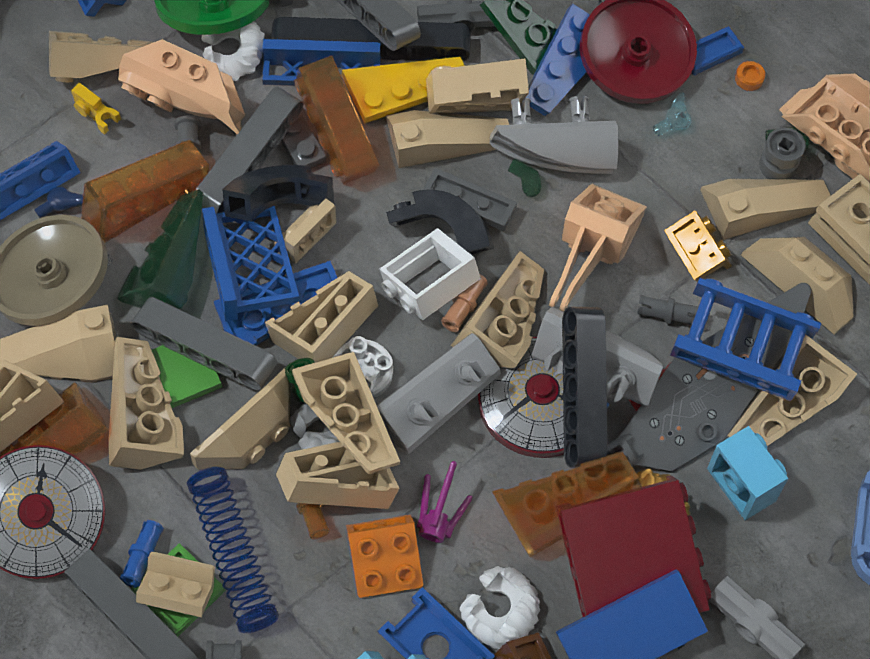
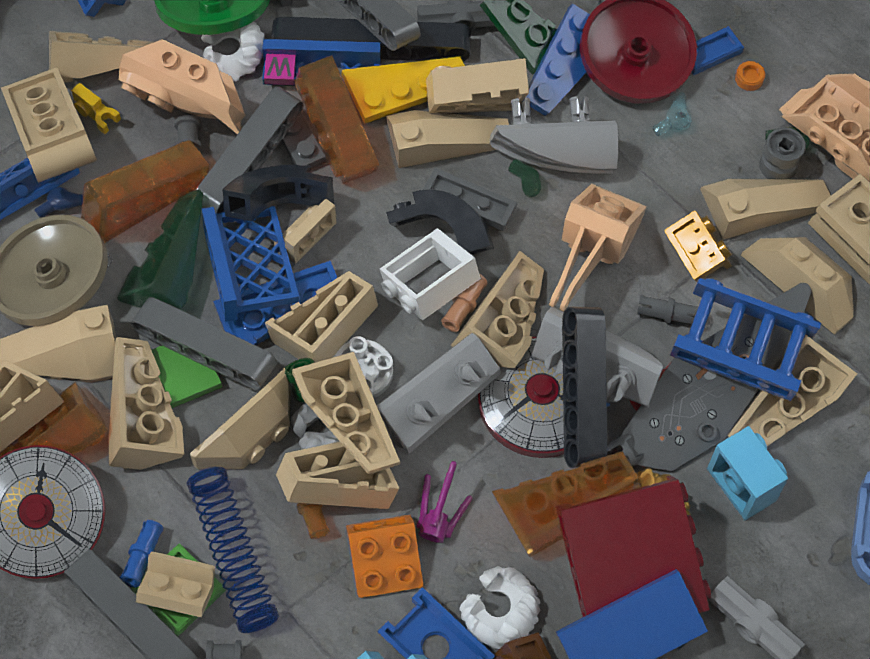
none -> tan hinge [1,67,97,183]
none -> dark pink tile [264,54,296,85]

